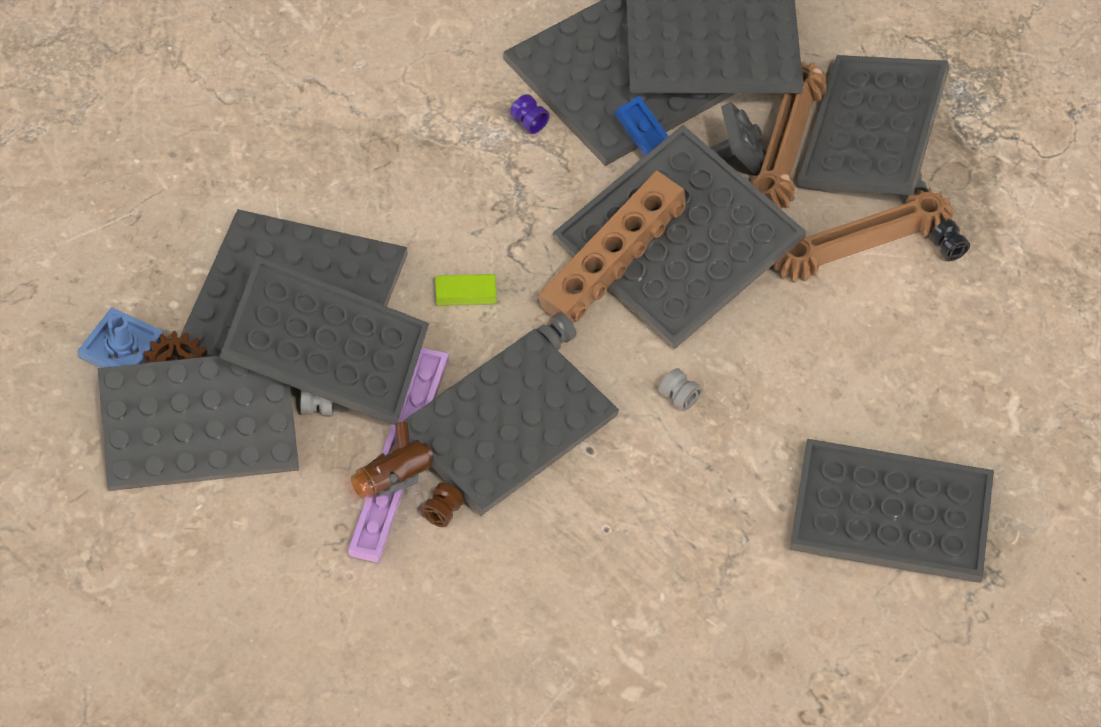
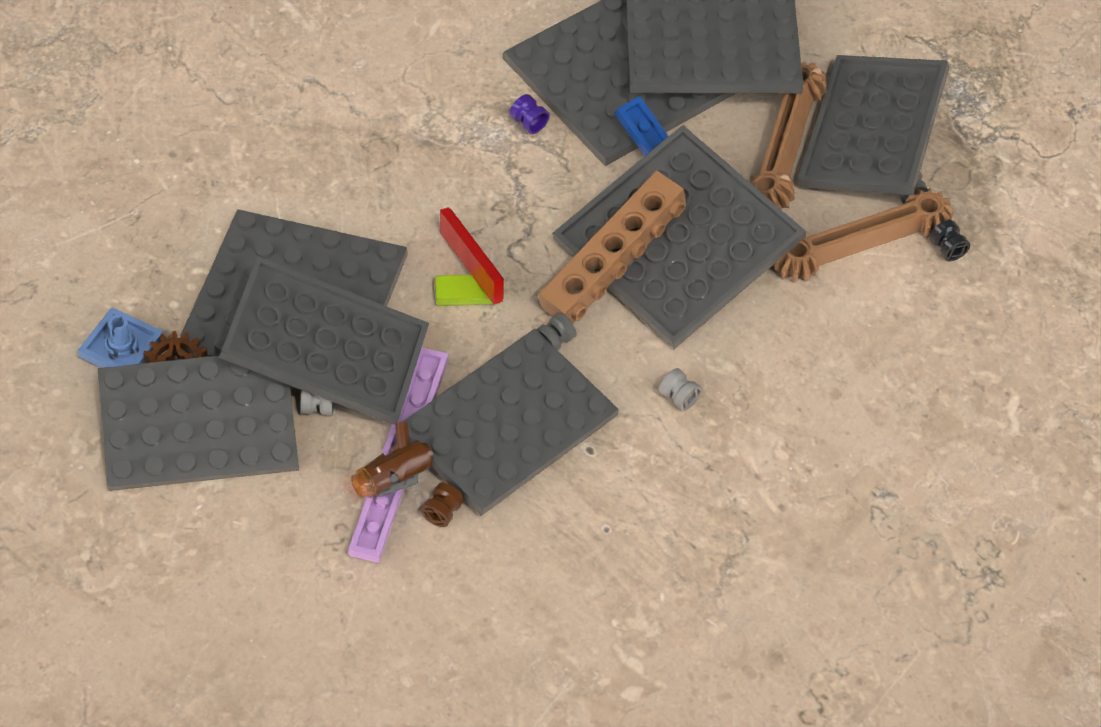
dark grey plate [710,102,766,176] -> none
dark grey plate [790,439,994,583] -> none
none -> red tile [440,207,504,305]

